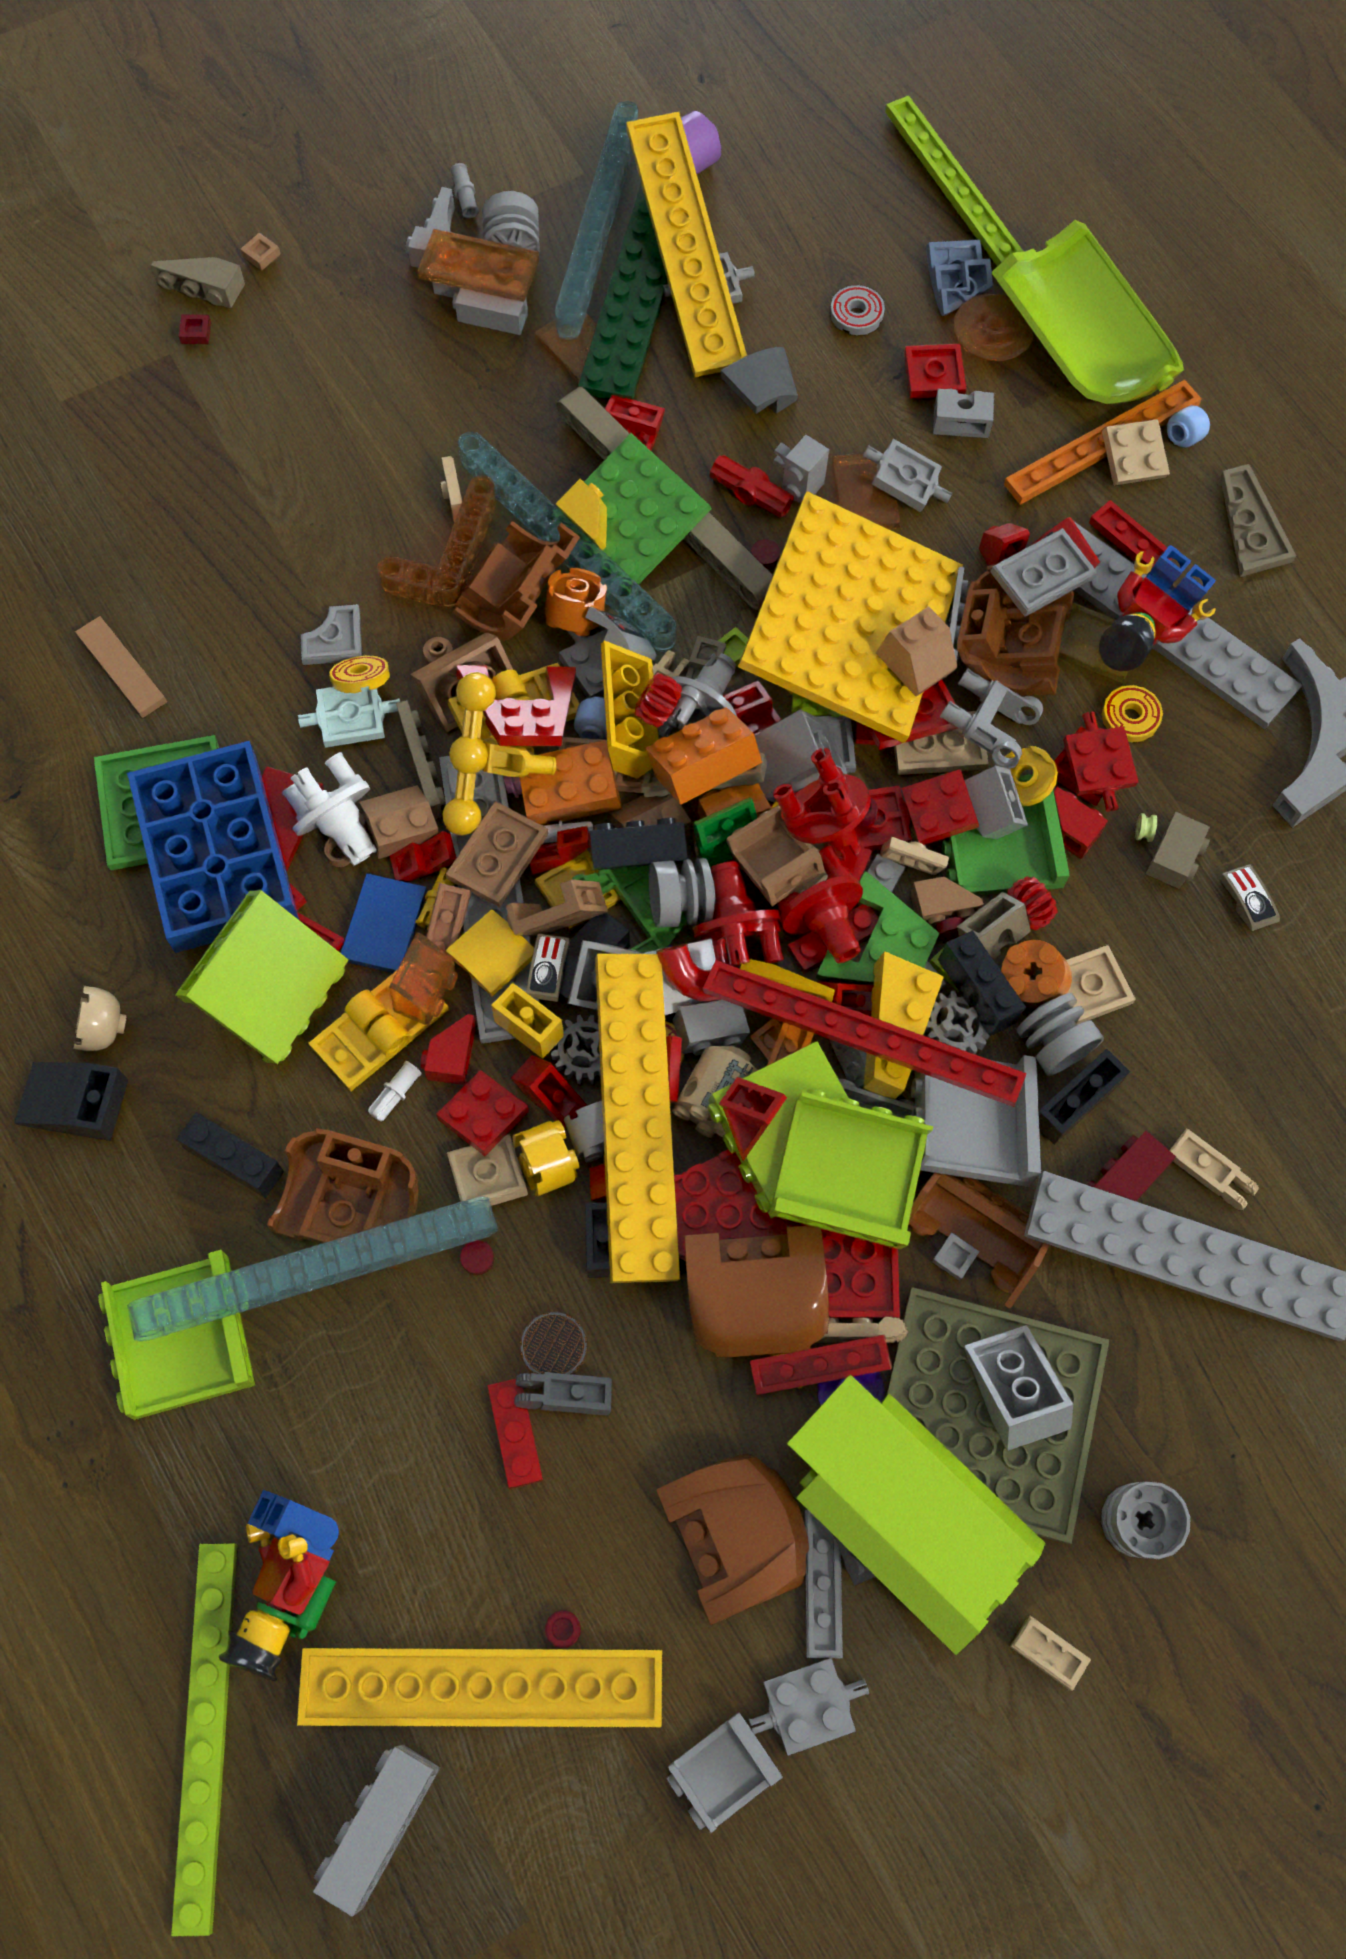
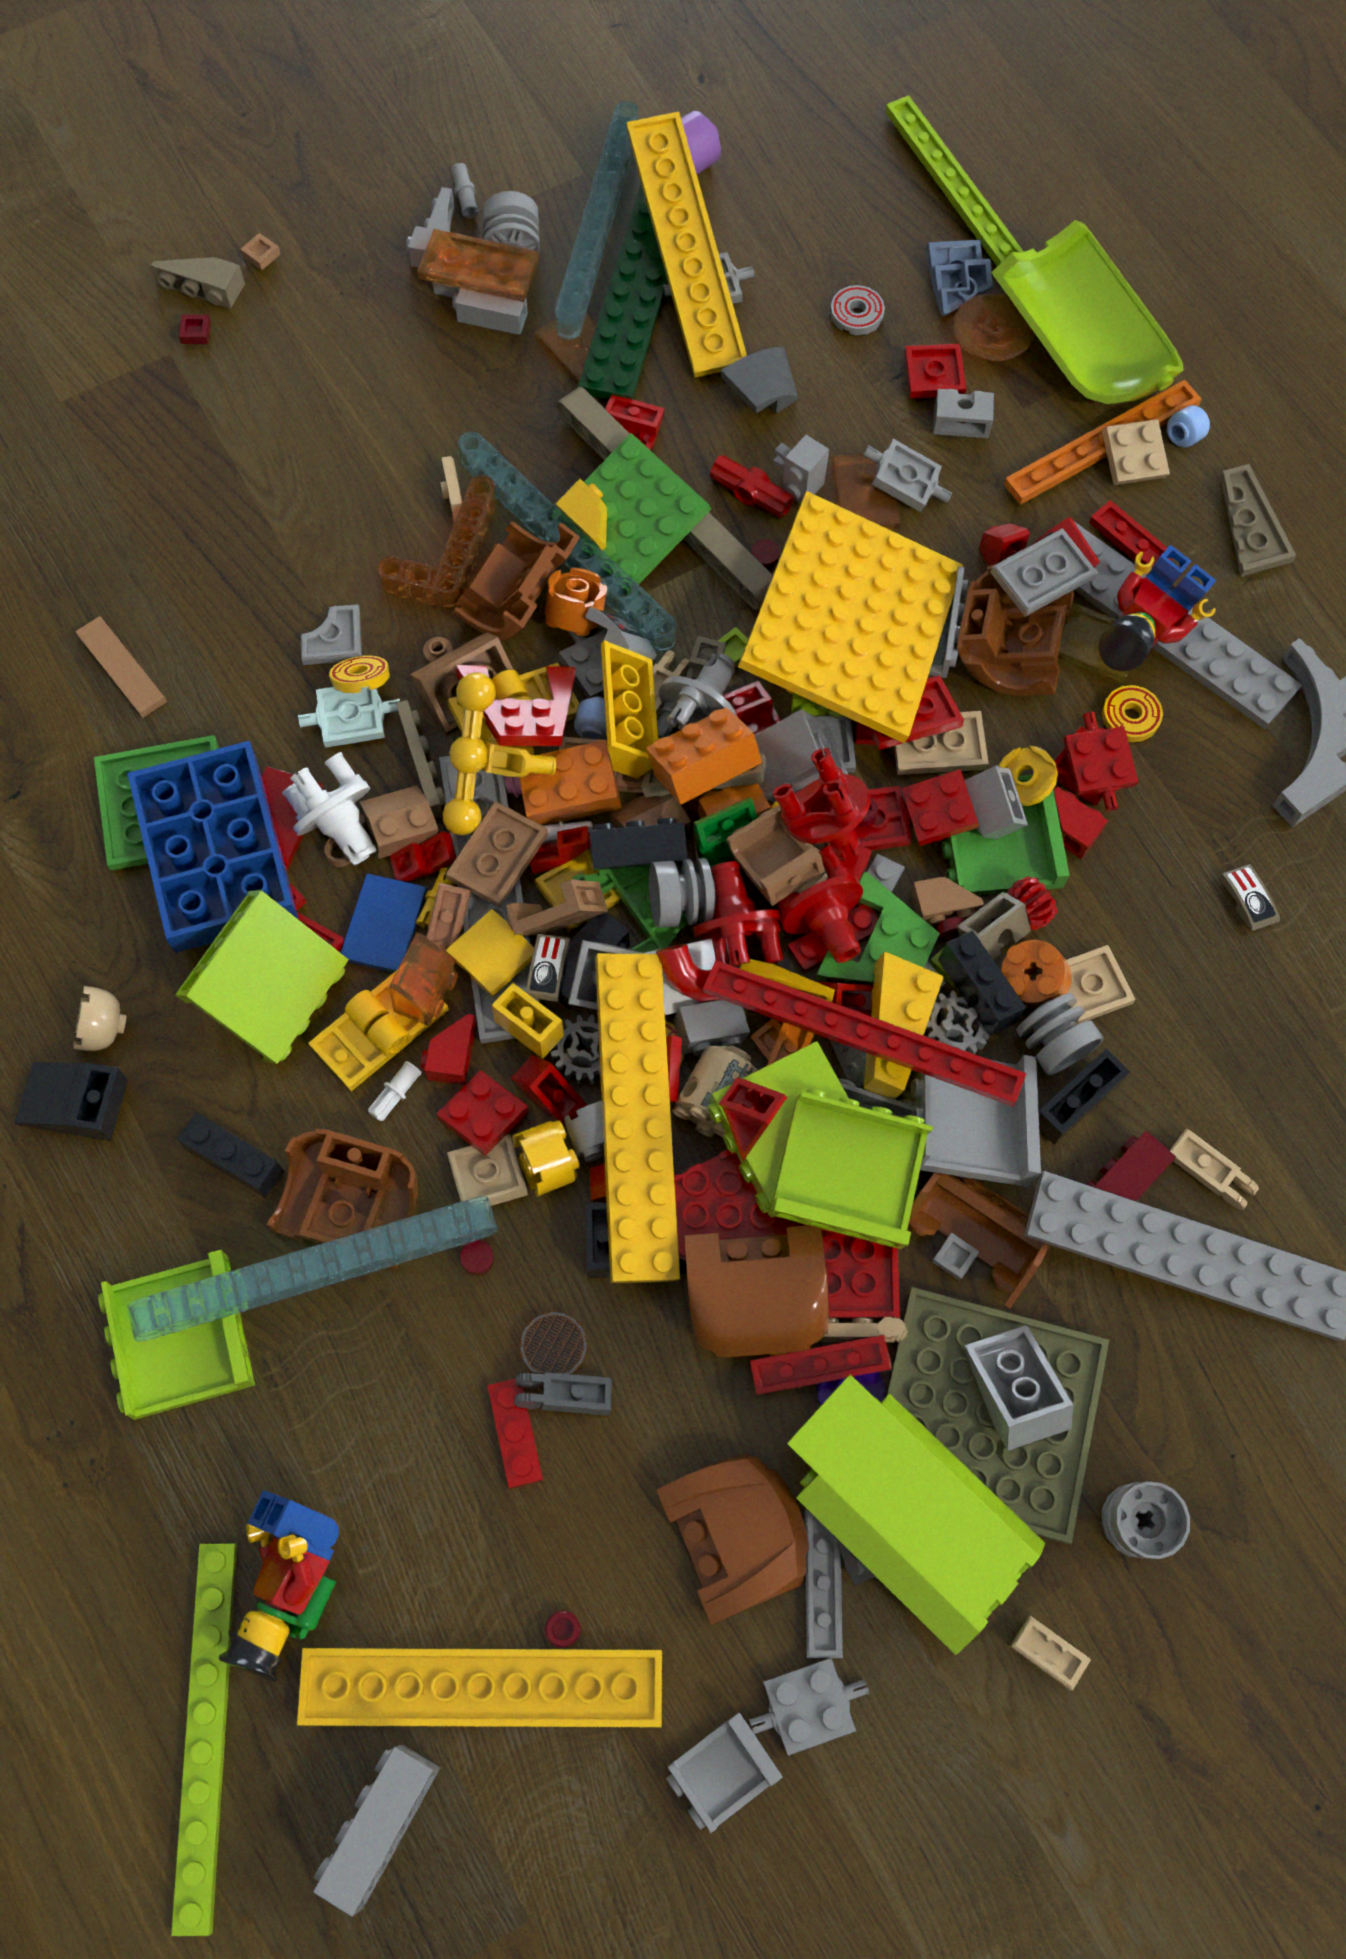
red gear [635,673,682,728] -> none
medium nougat slope [876,606,957,696] -> none
tan plate [880,837,949,876] -> none
light grey connector [940,668,1043,769] -> none
yellowish green bush [1135,813,1157,842] -> none
dark tan brick [1146,812,1210,889] -> none

